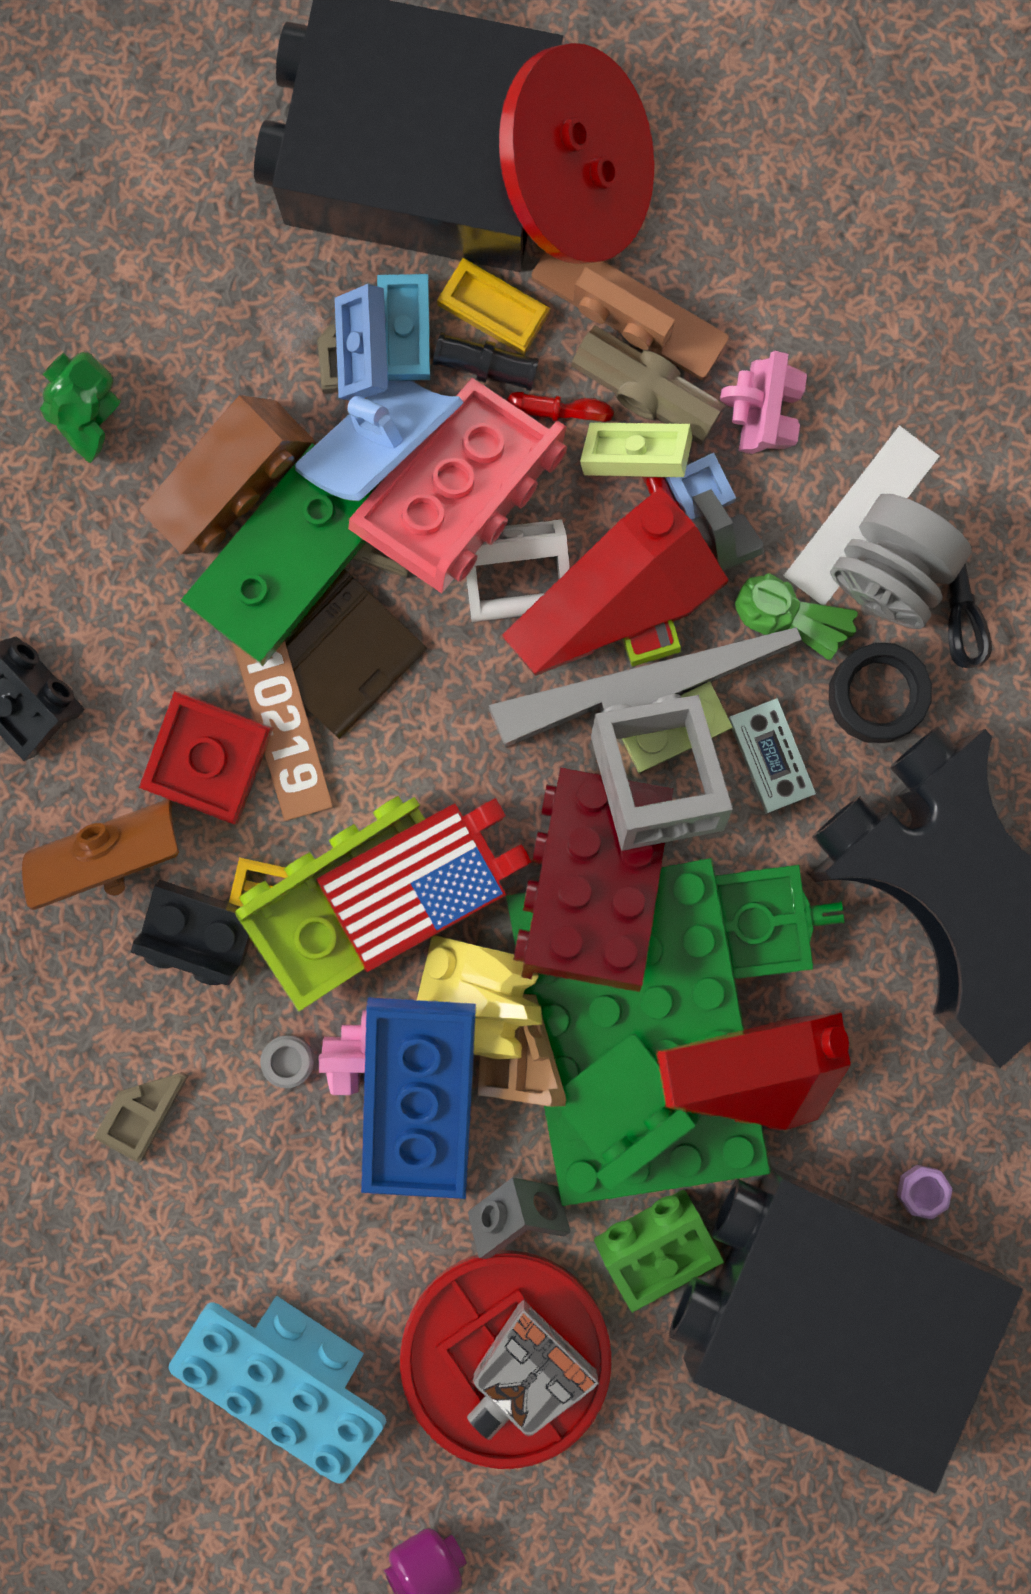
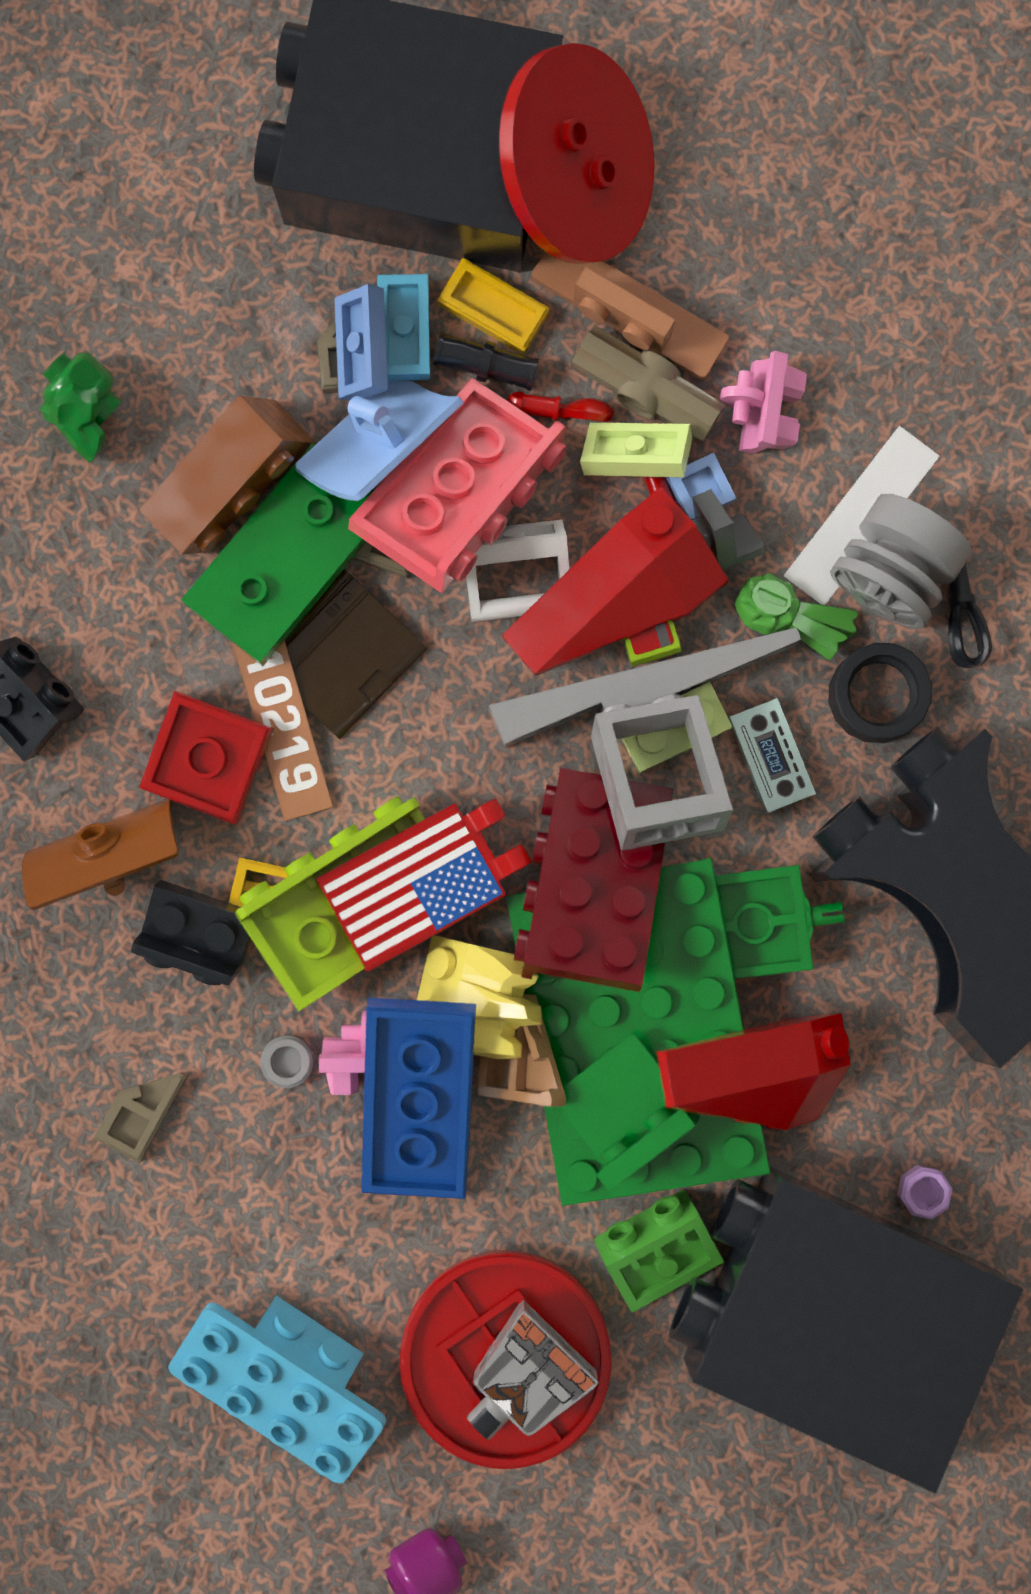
dark grey bracket [468,1177,571,1259] -> none

